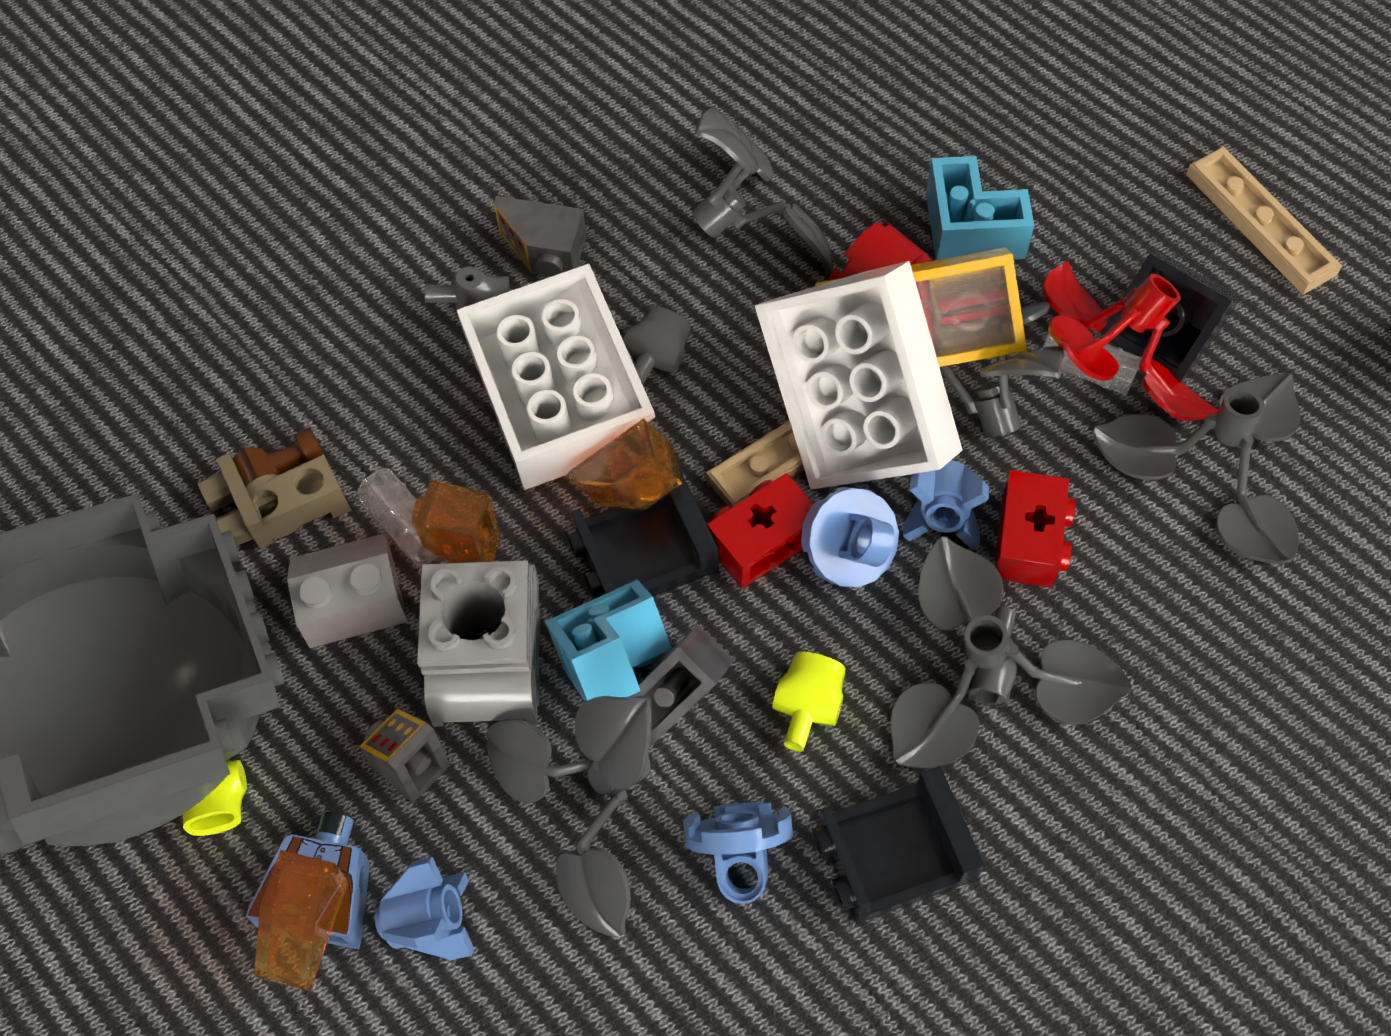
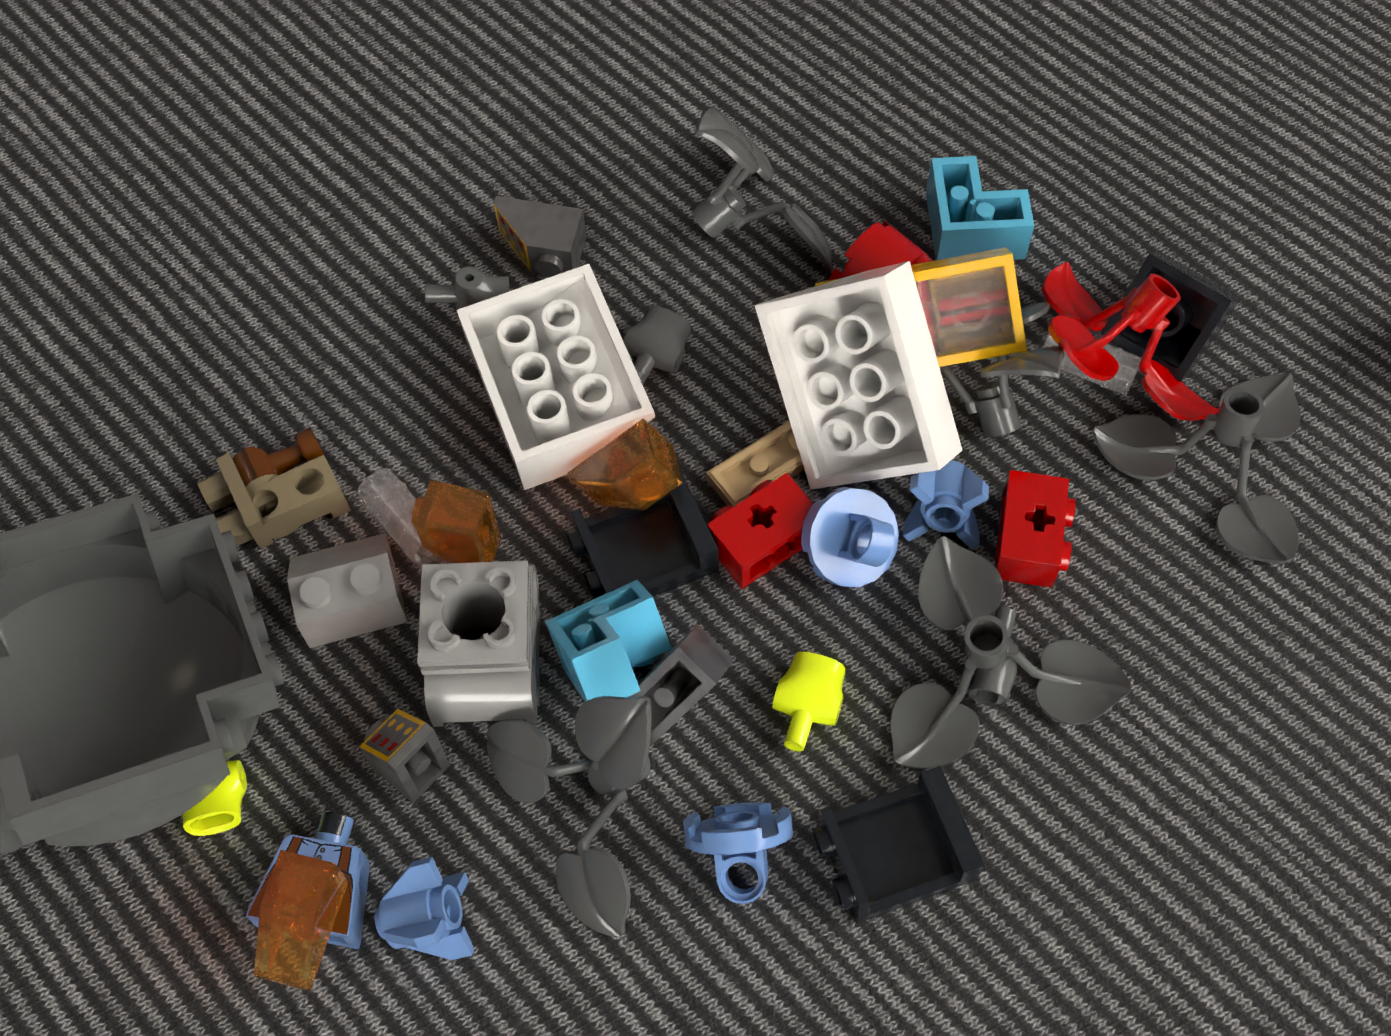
tan tile [1186,146,1342,295] -> none

